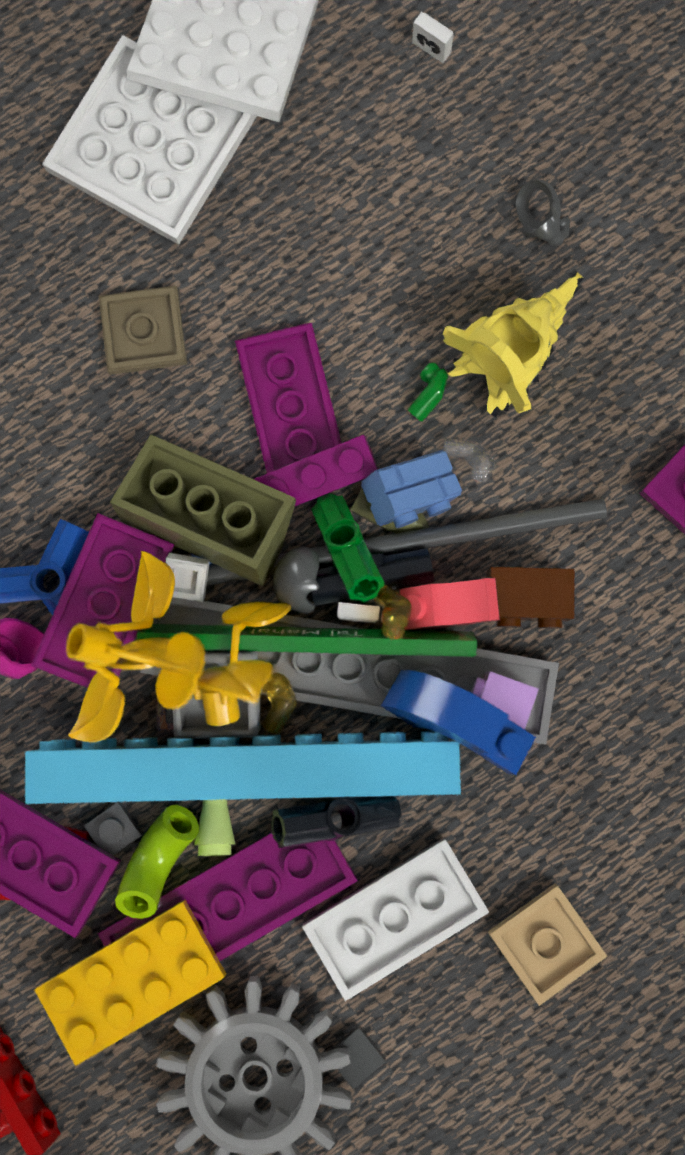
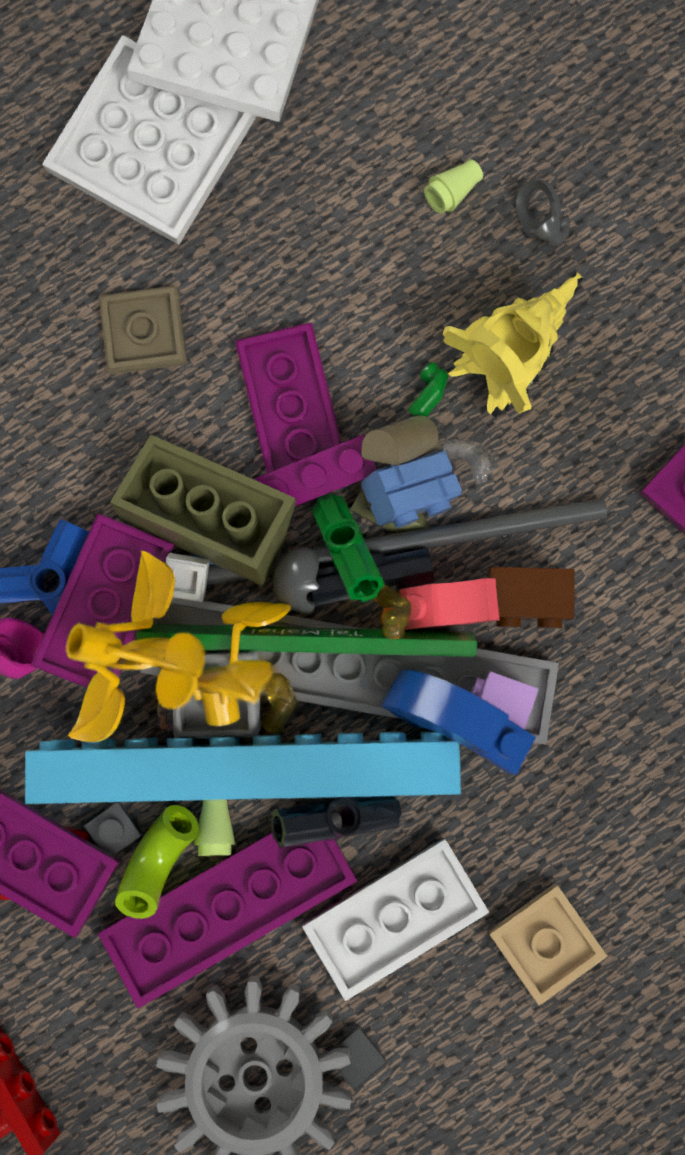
yellow plate [34,900,226,1066] -> none
white tile [337,602,380,624] -> none
white tile [412,12,454,63] -> none
none -> dark tan brick [361,415,438,466]
none -> yellowish green cone [424,159,483,214]

